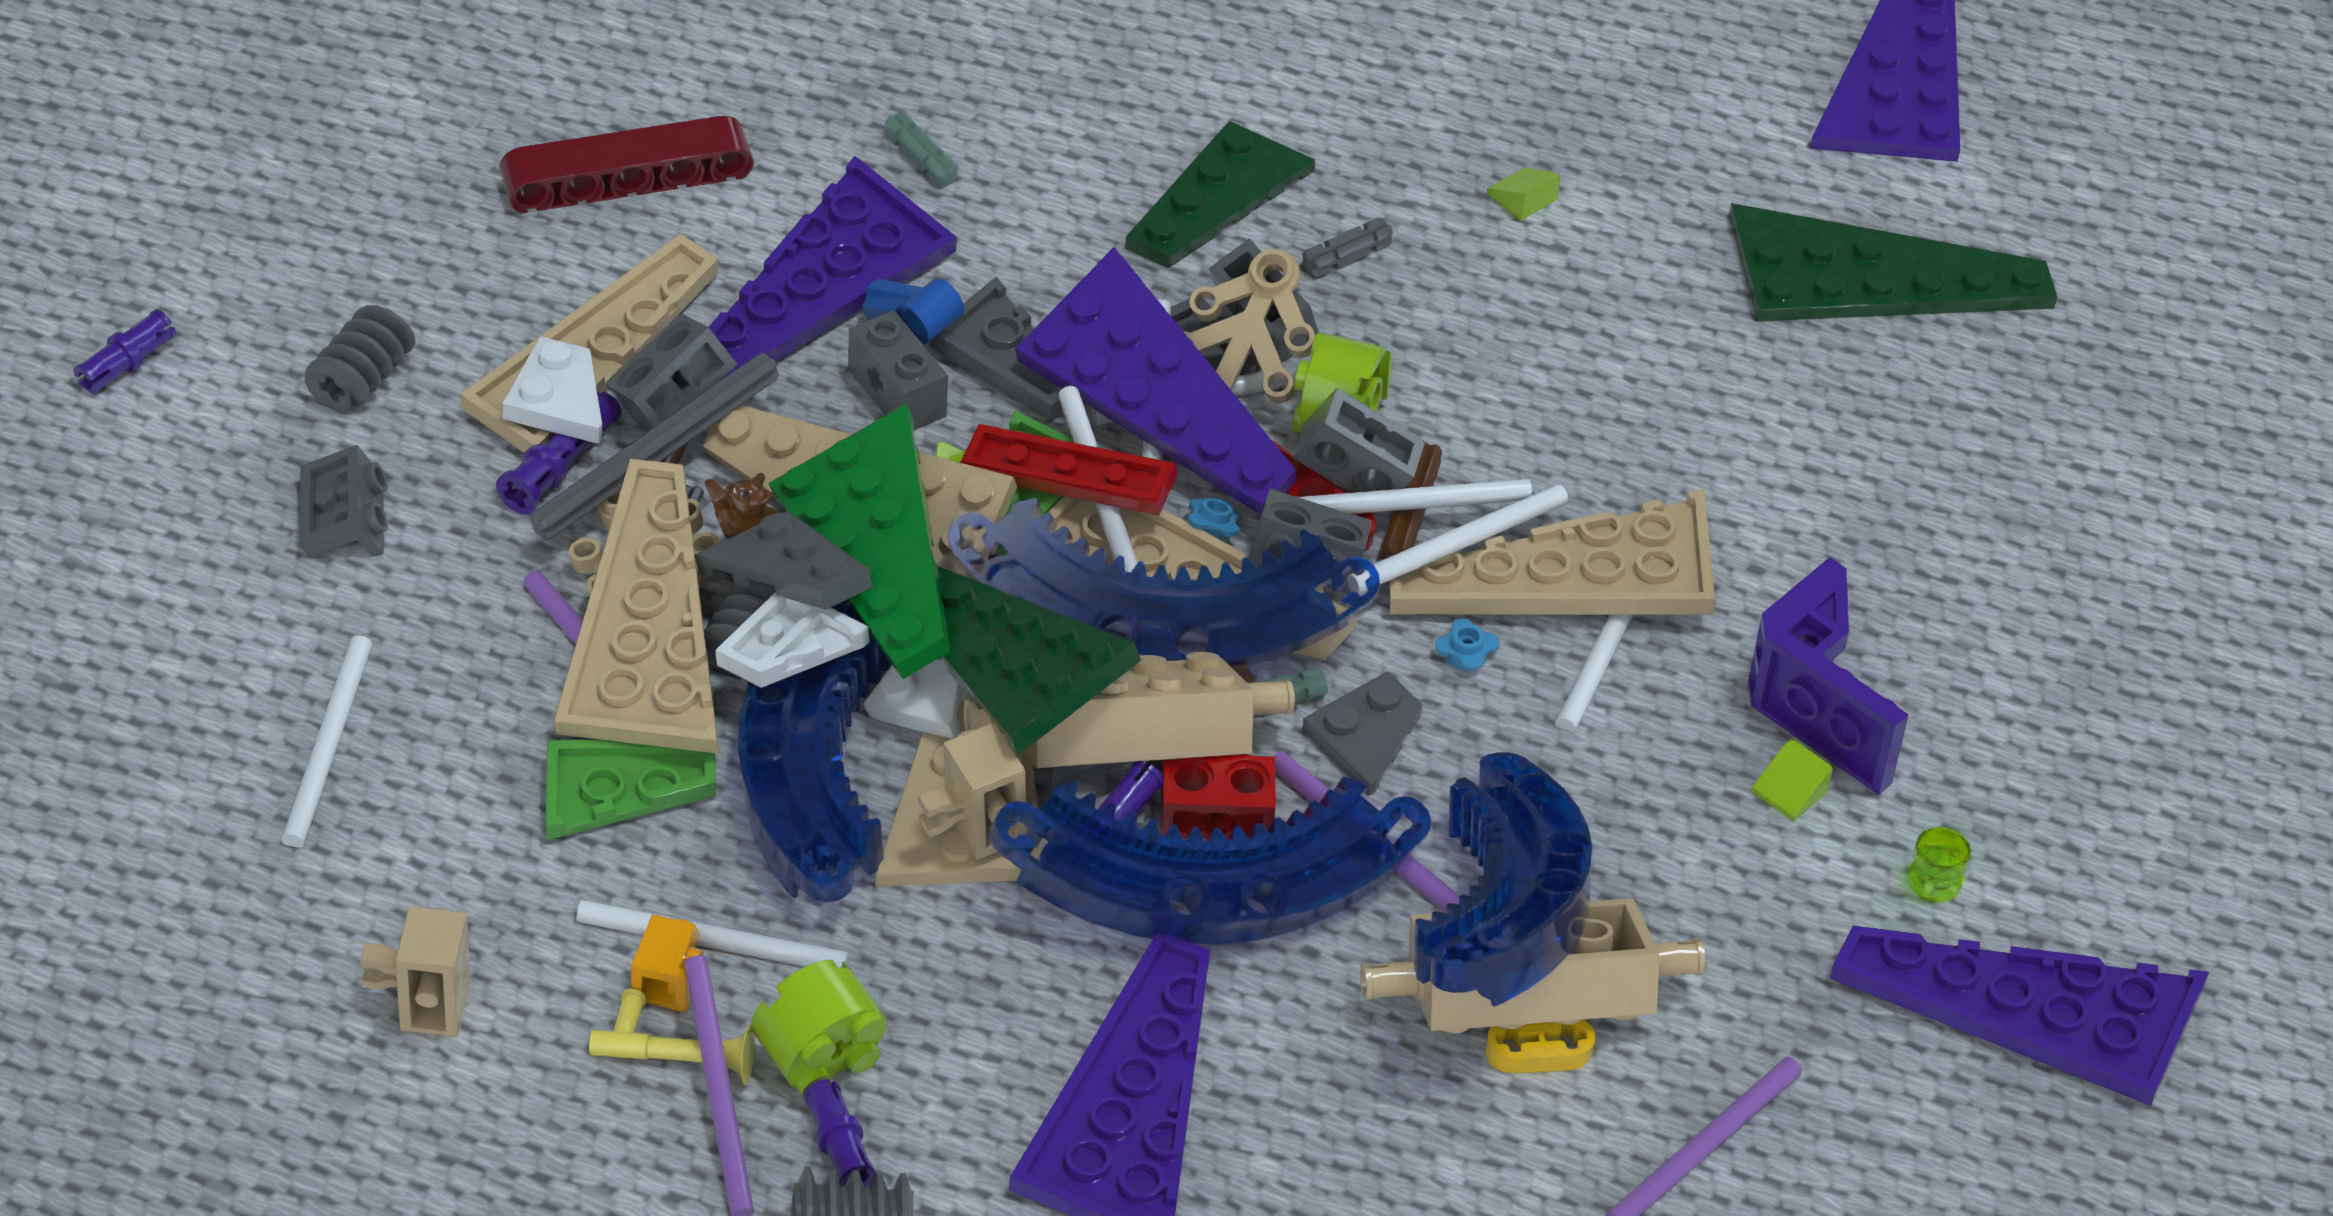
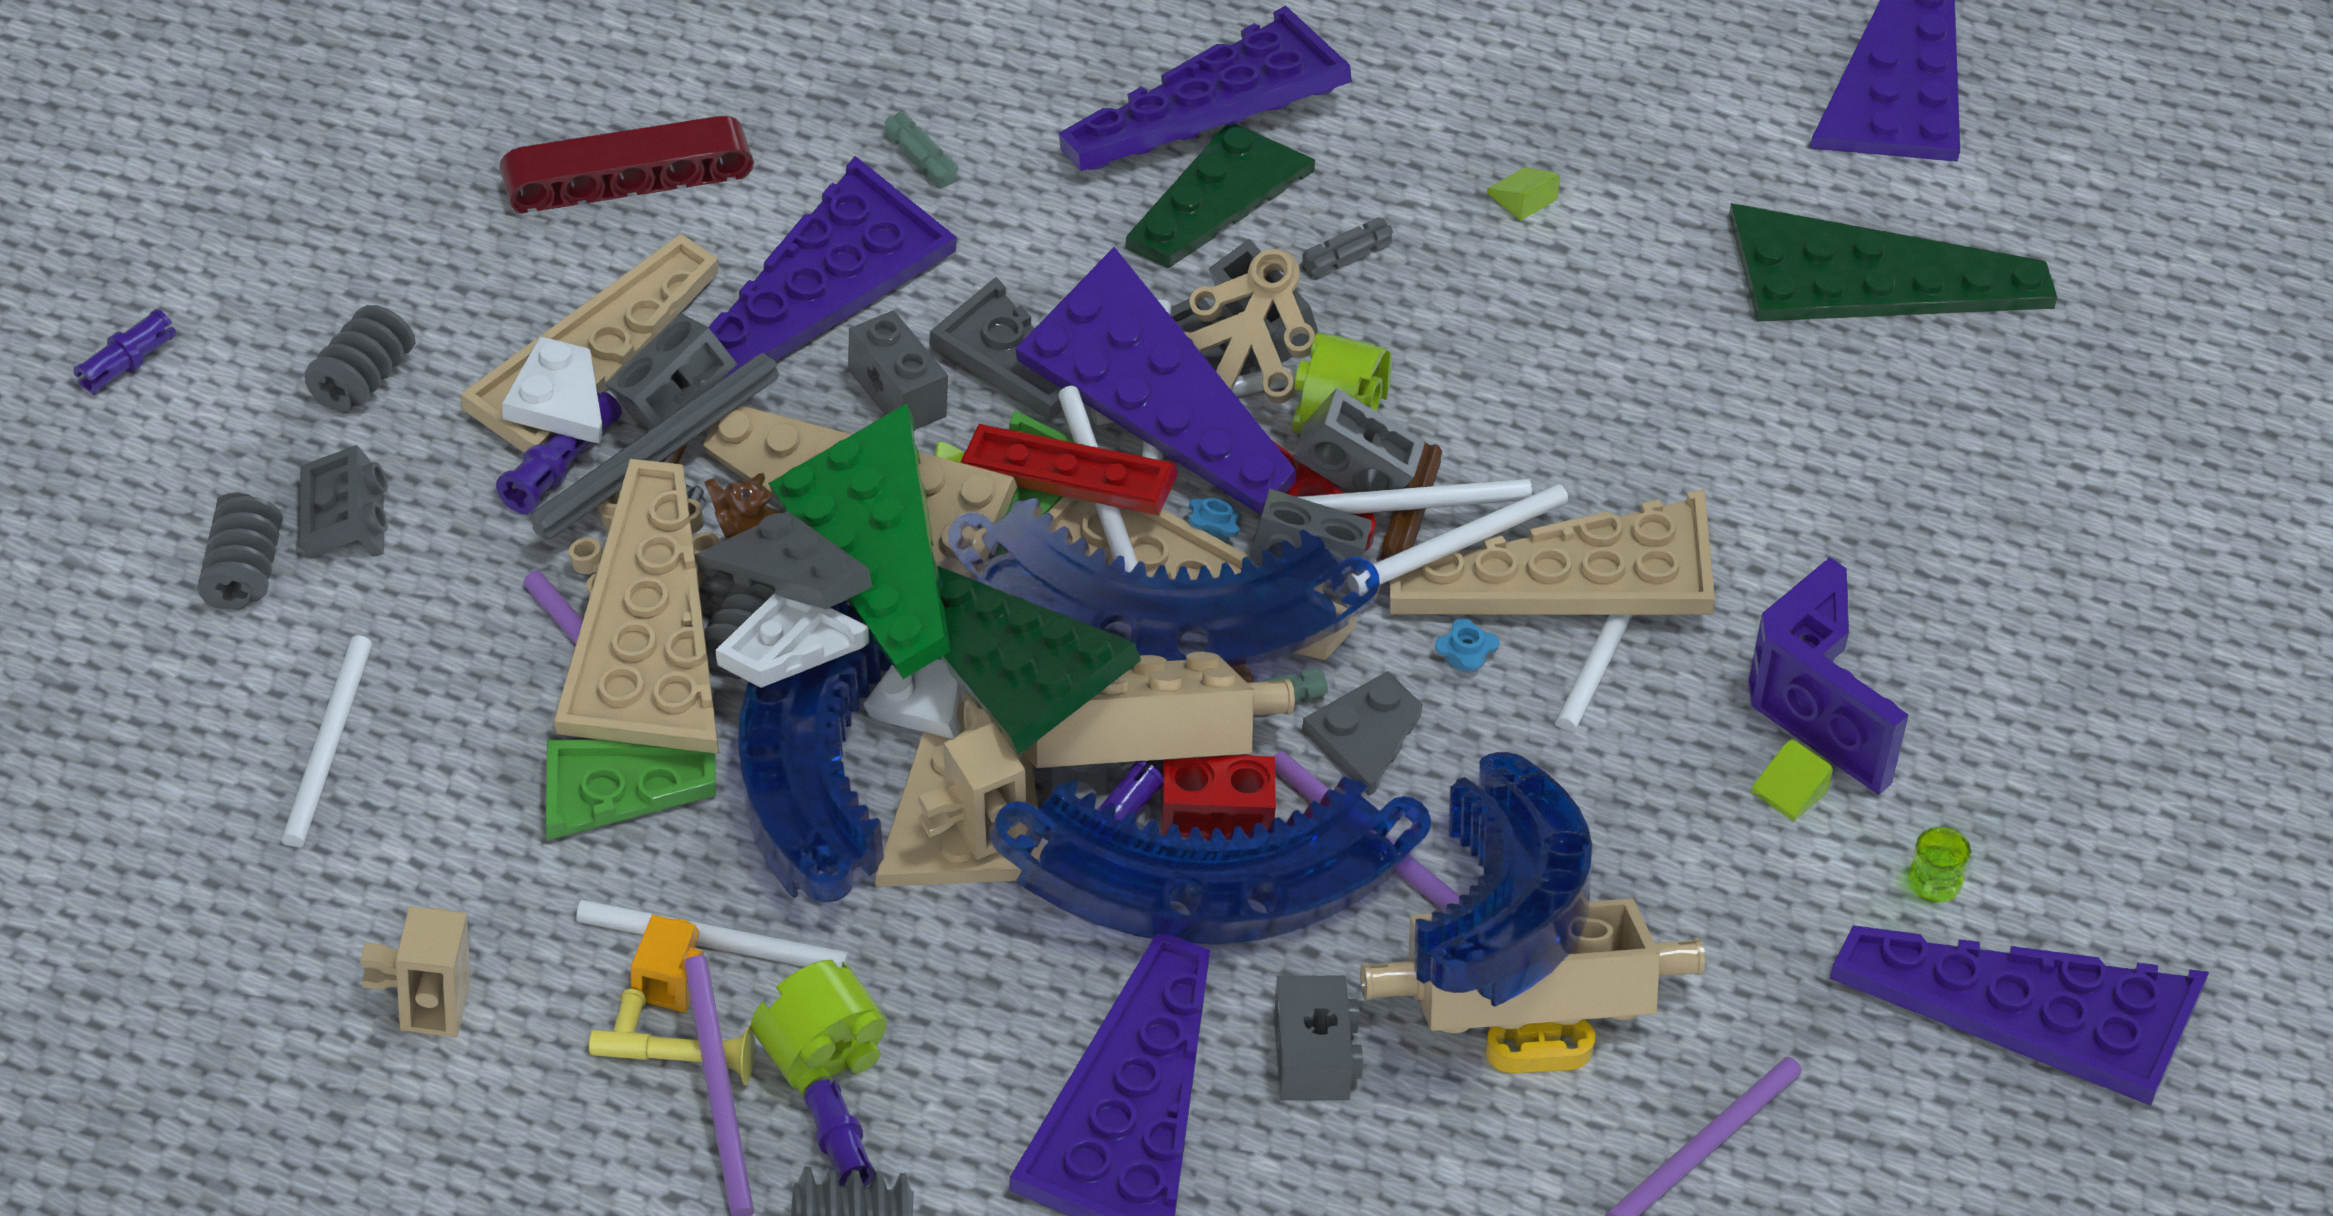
blue piece [862,278,965,345] -> none
none -> dark grey piece [197,492,283,610]
none -> dark purple wing [1058,5,1352,171]
none -> dark grey brick [1273,975,1363,1101]

